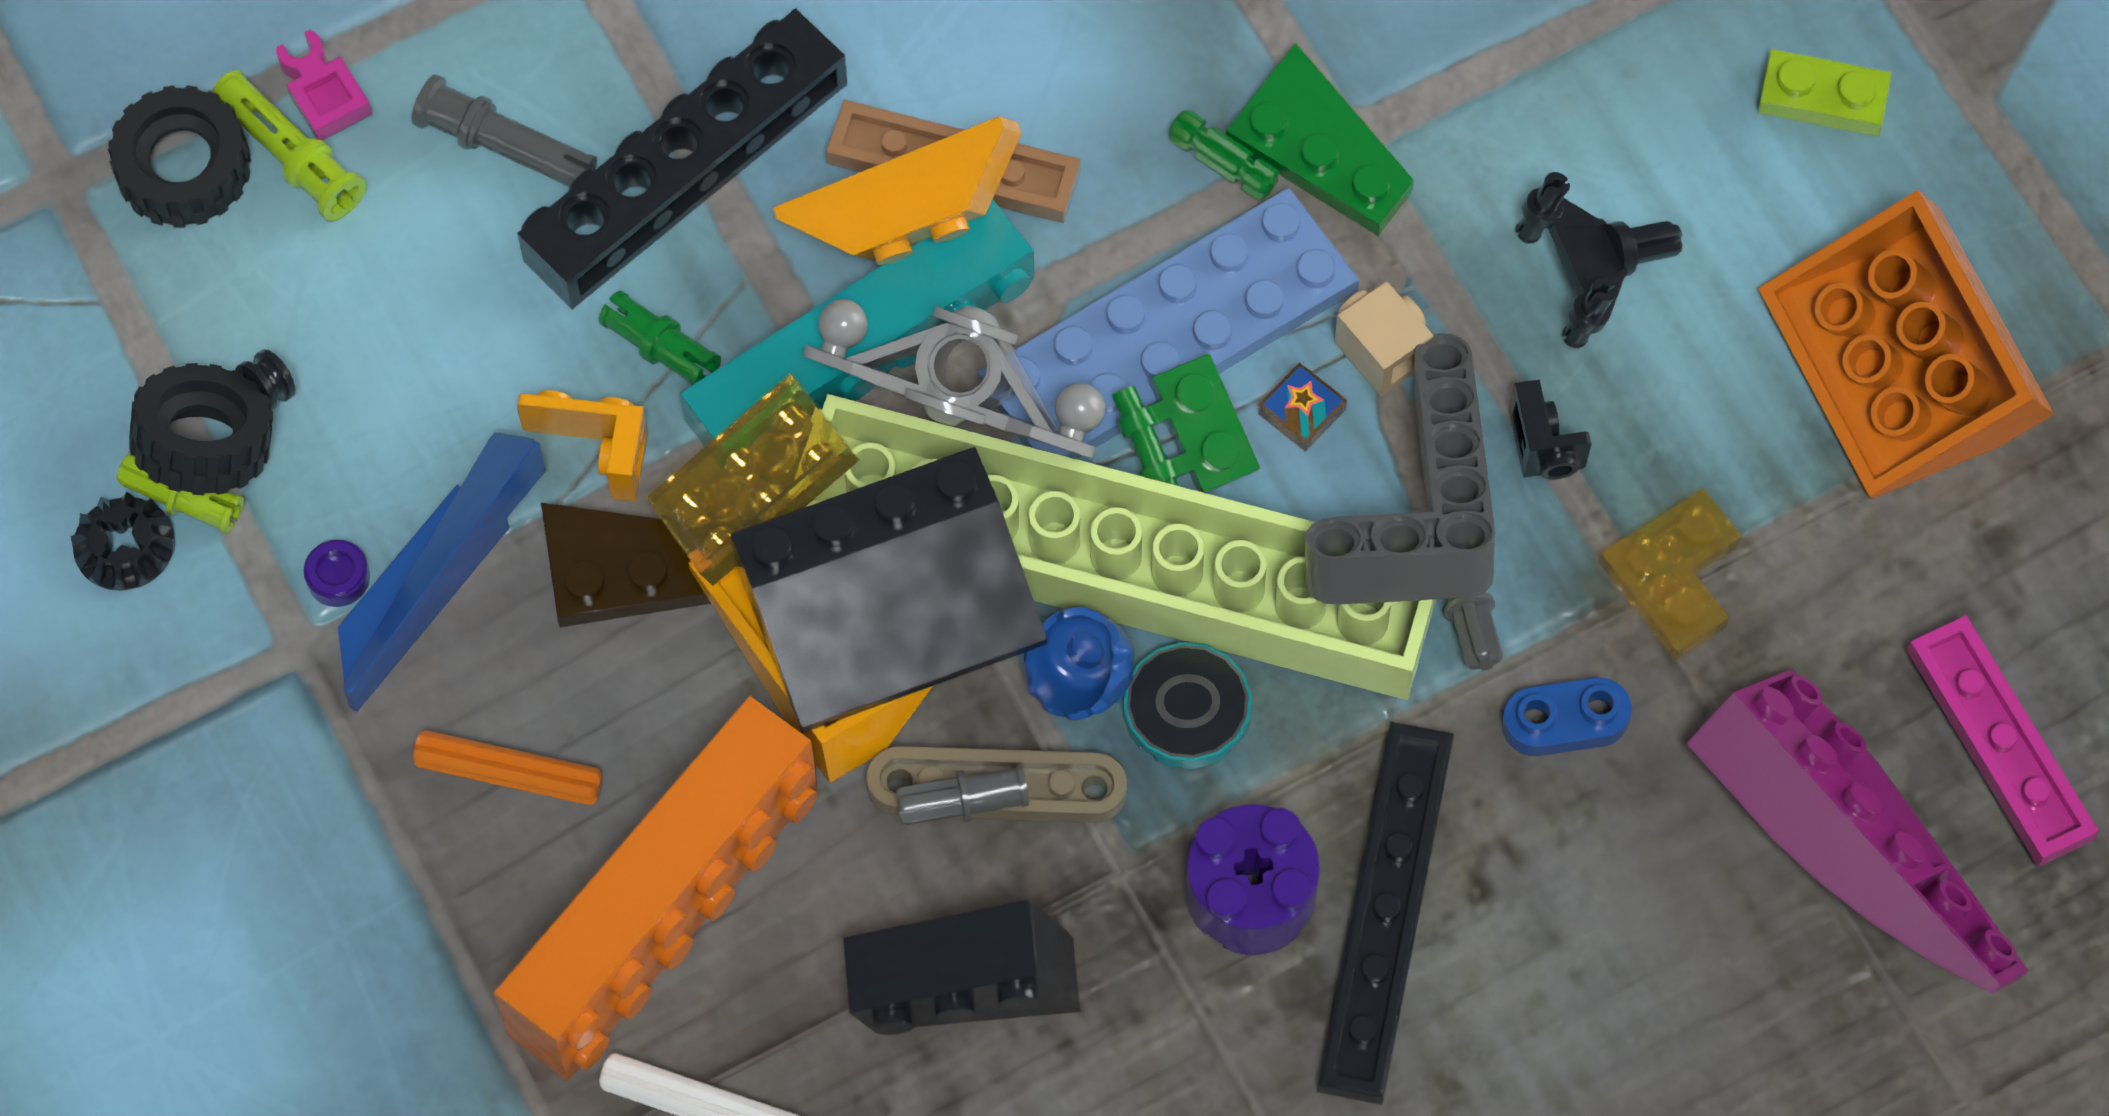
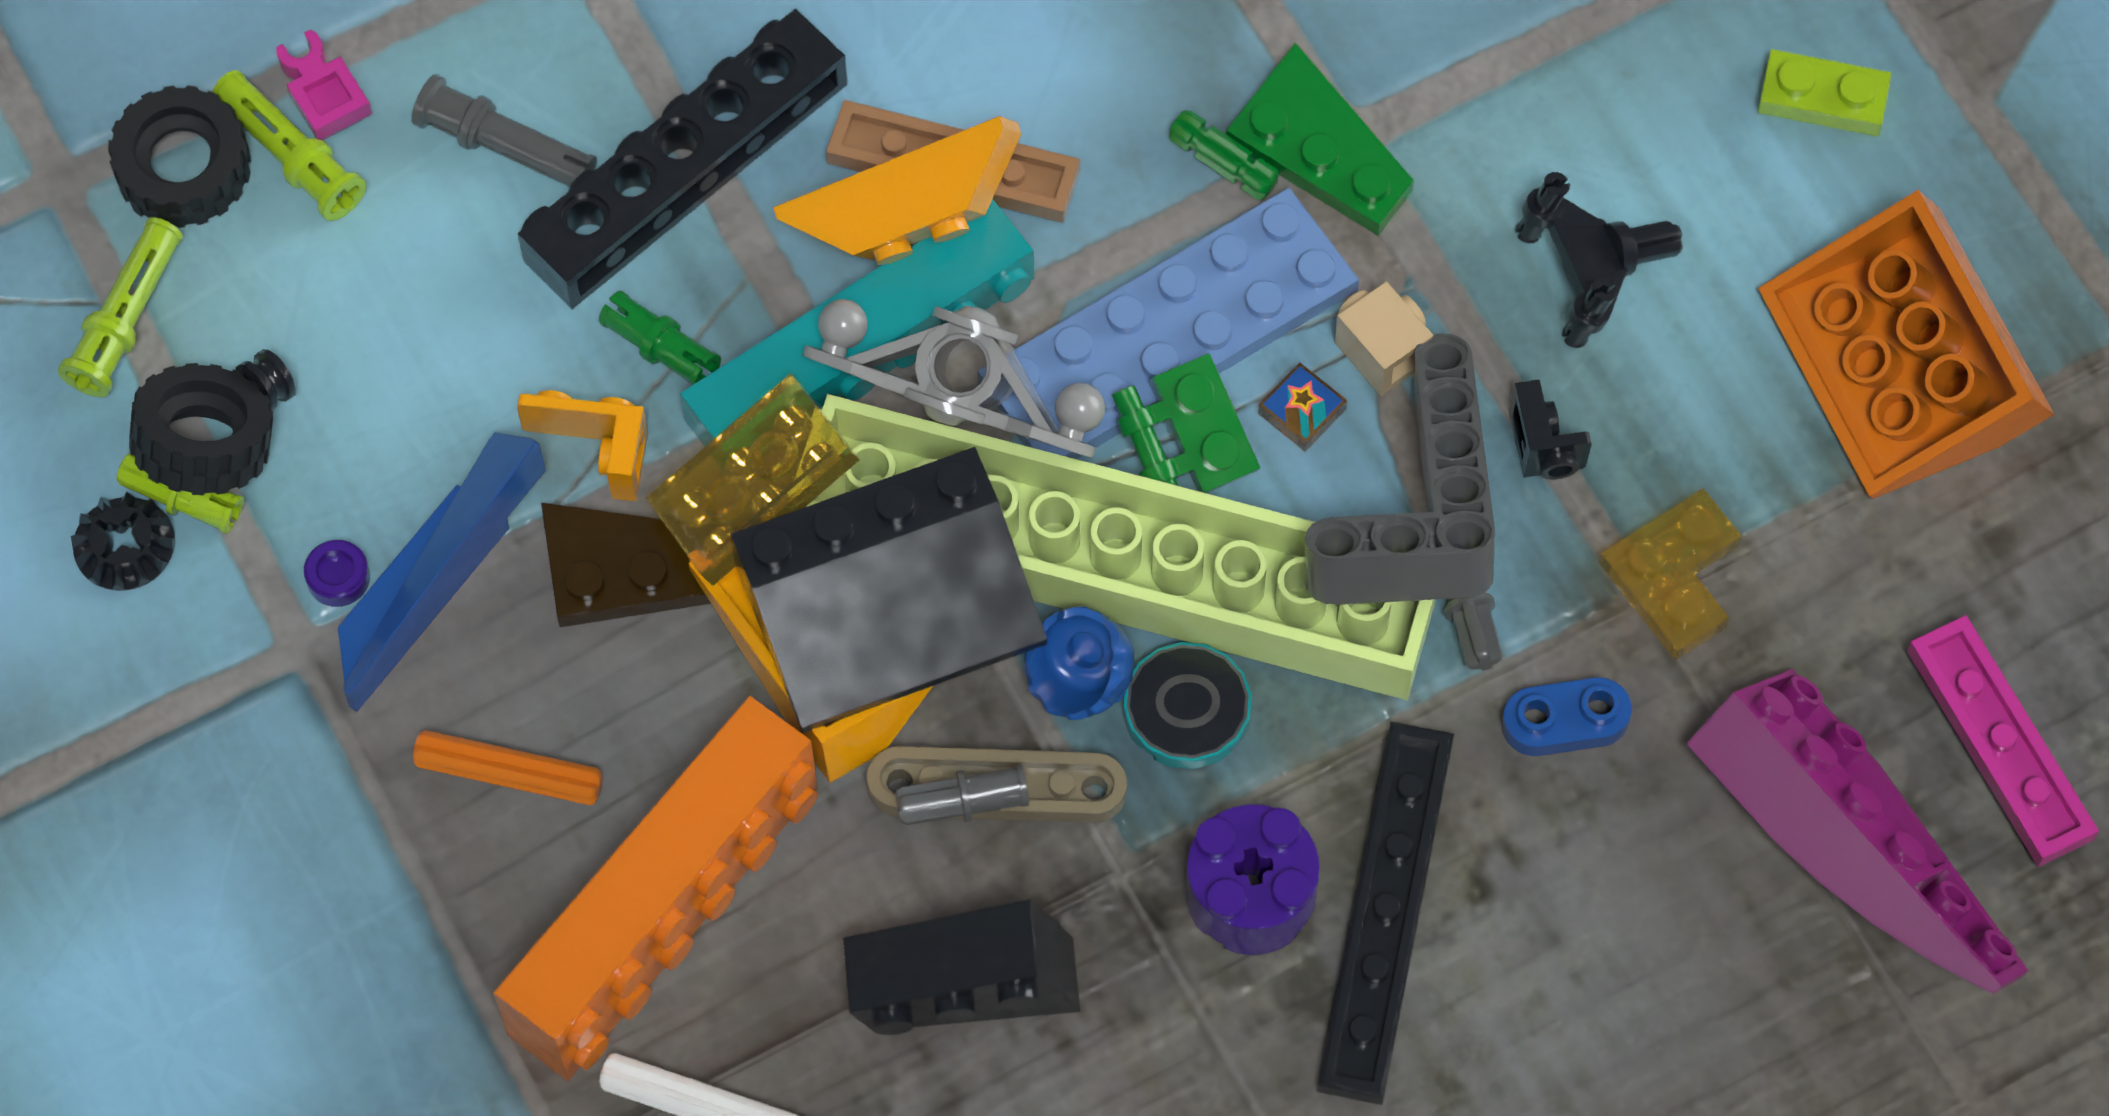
none -> lime pin [57,217,183,397]

